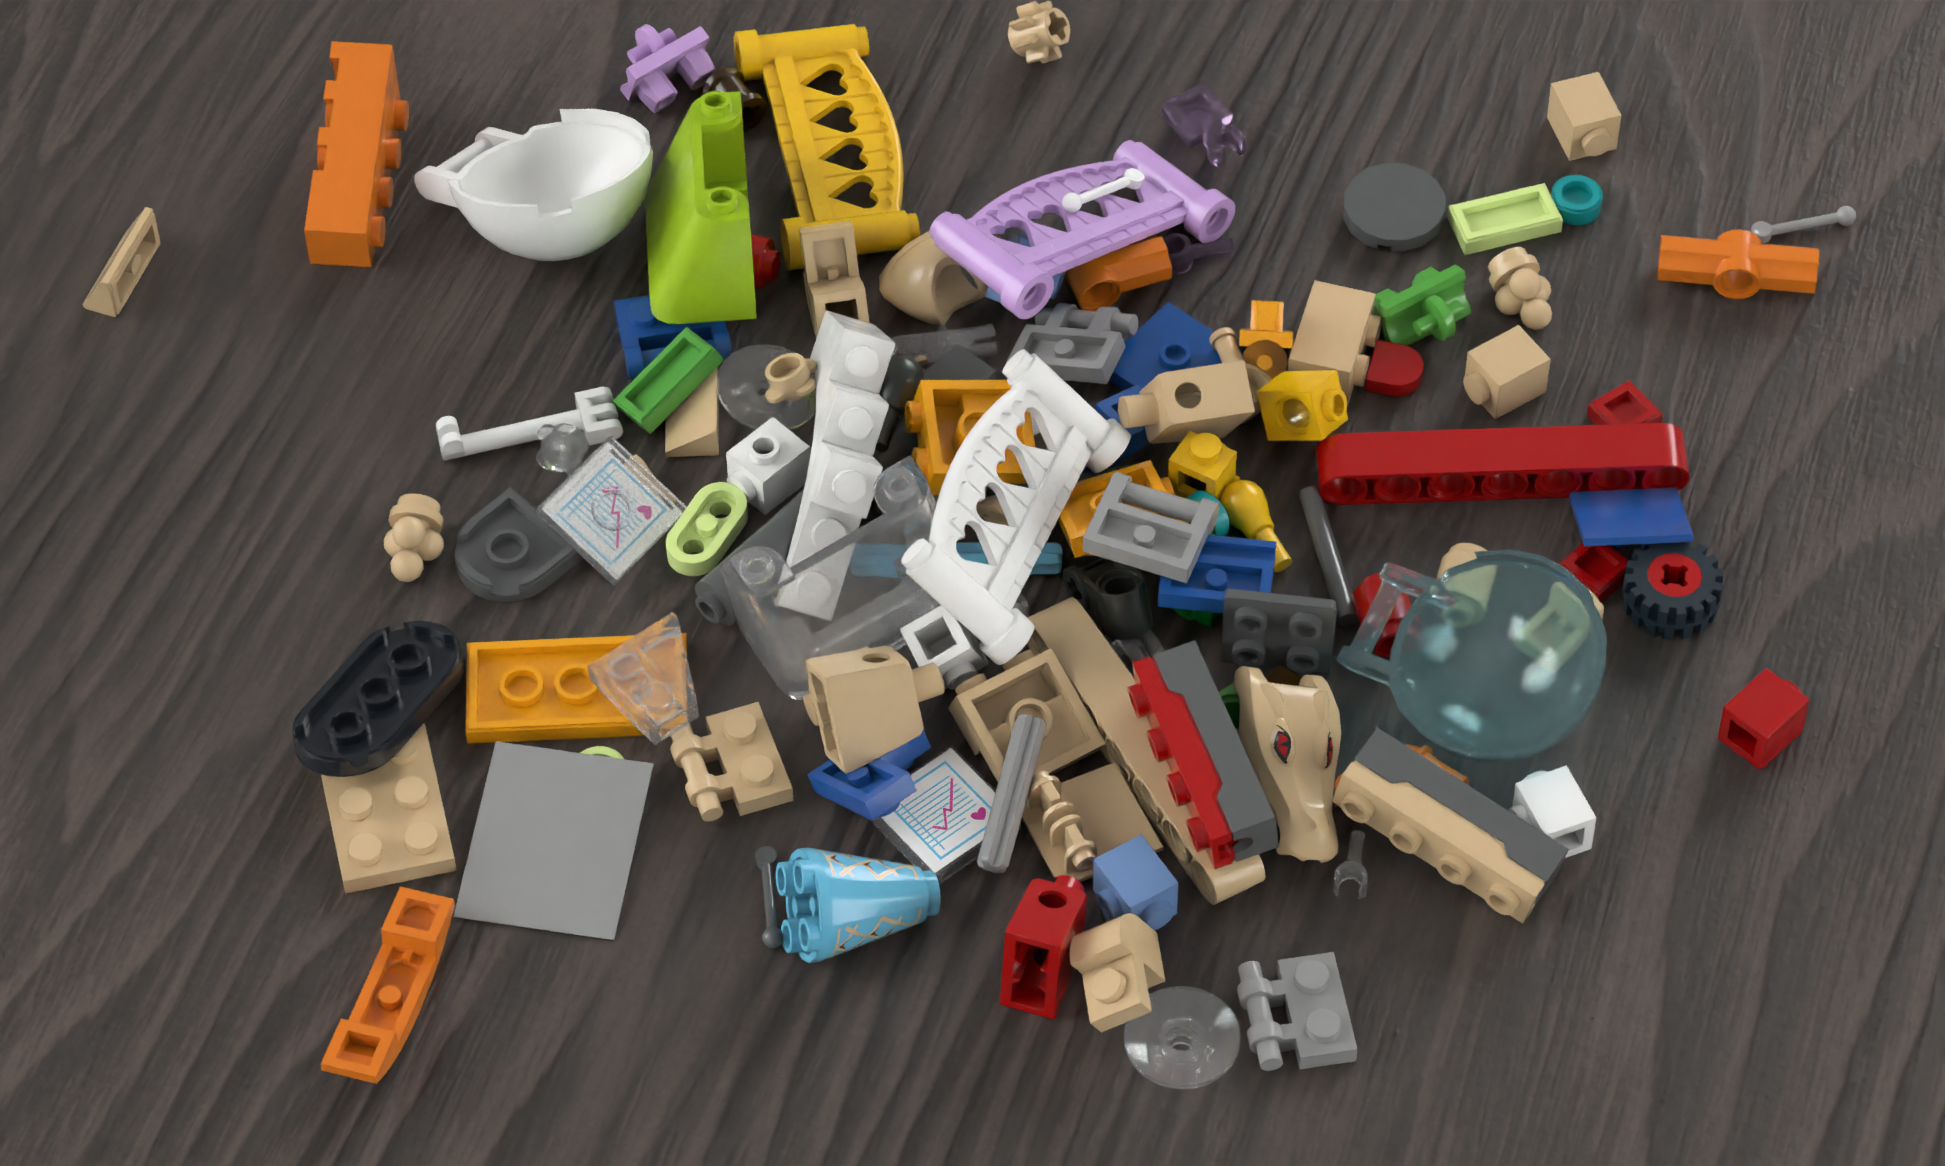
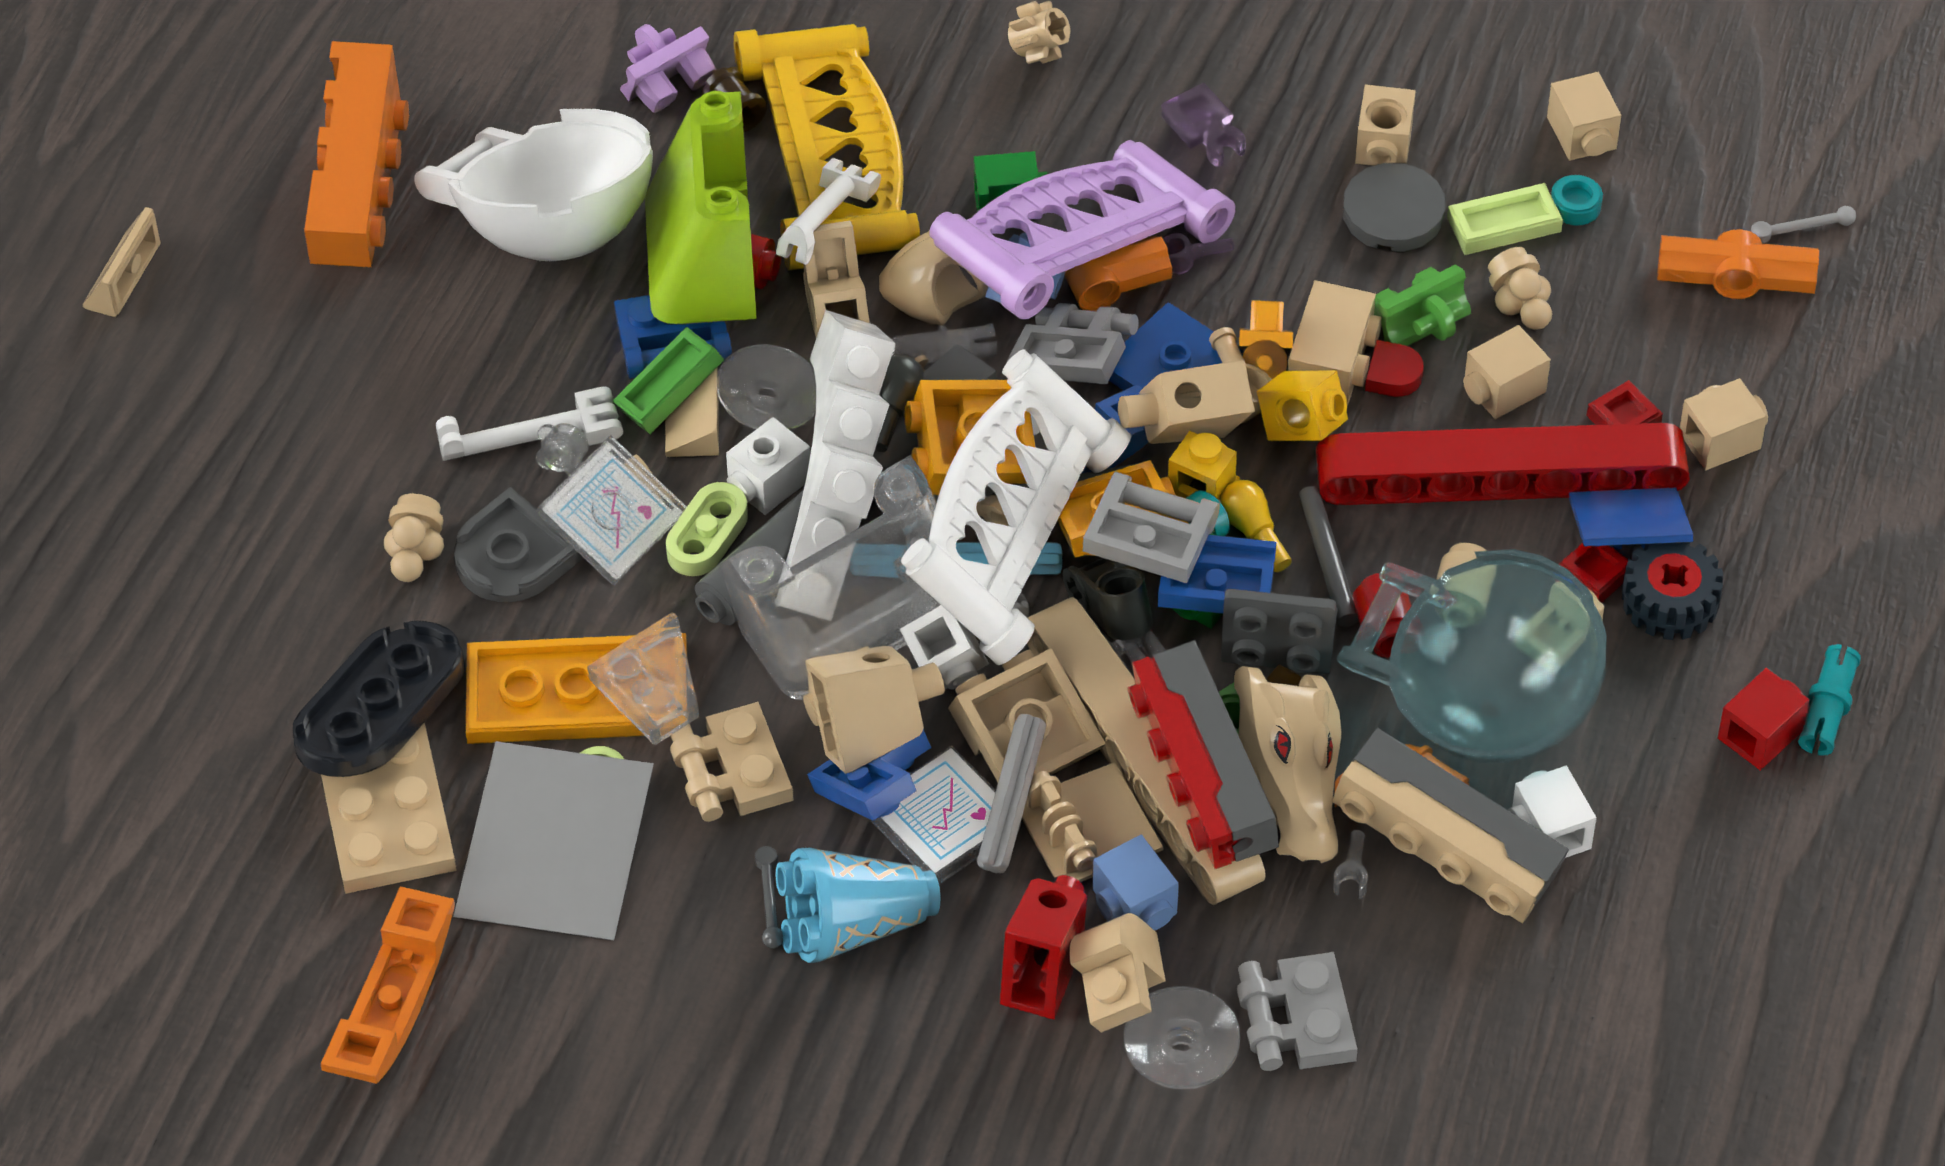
tan plate [765,353,817,403] -> none
white hinge [1062,168,1145,213] -> none
none -> white hinge [776,158,881,265]
none -> green brick [974,151,1047,212]
none -> tan brick [1355,84,1416,166]
none -> tan brick [1680,378,1768,471]
none -> teal pin [1798,644,1861,756]

